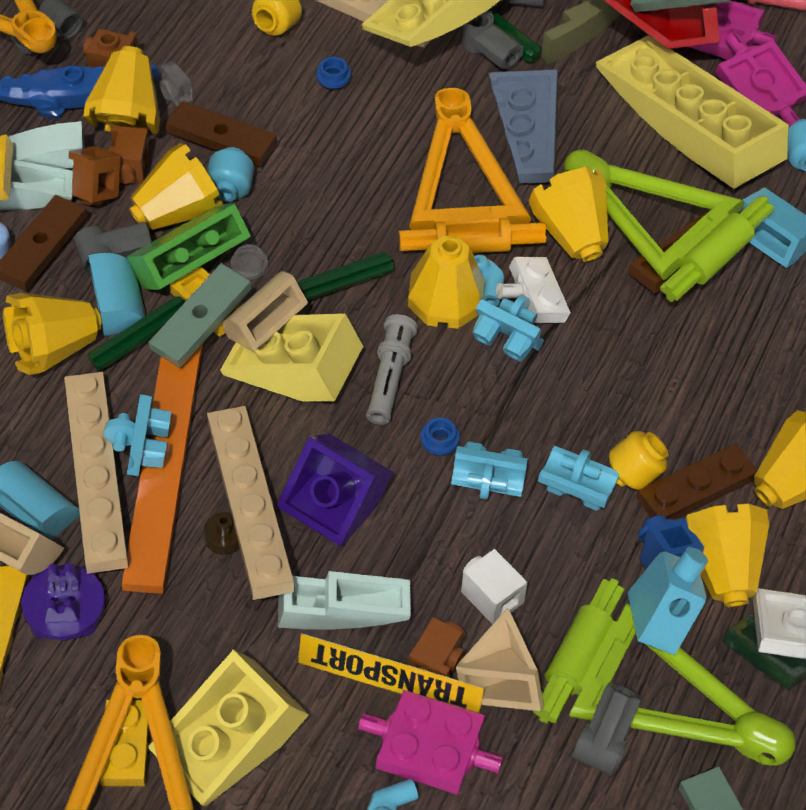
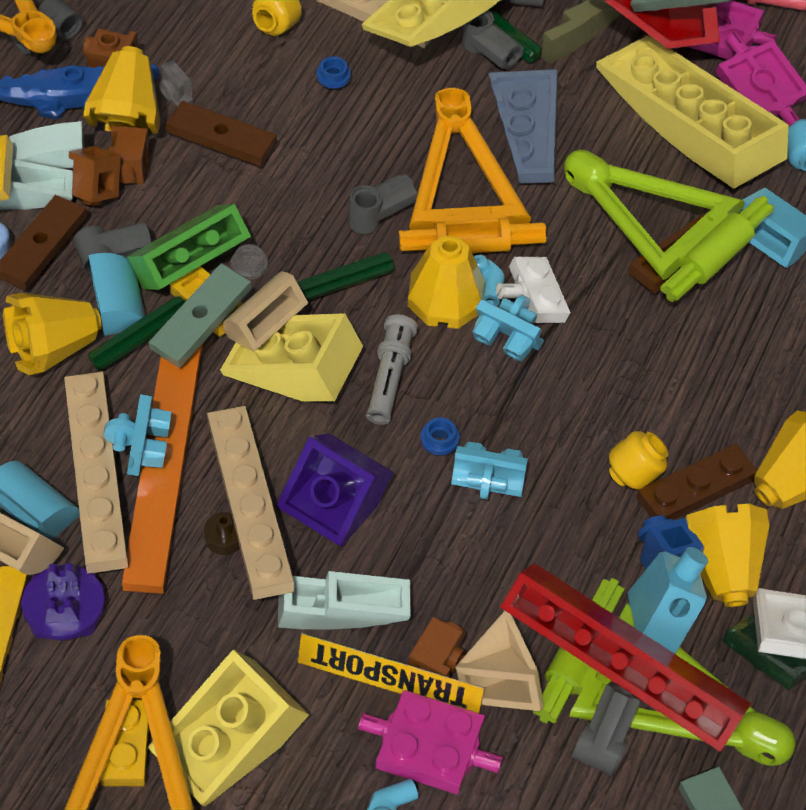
yellow cone [129,143,223,230] -> none
medium azure head [207,147,255,202] -> none
white brick [461,549,527,624] -> none
yellow cone [528,166,608,262] -> none
medium azure hips [538,445,619,511] -> none
none -> dark grey piece [347,174,418,234]
none -> red brick [500,563,752,752]

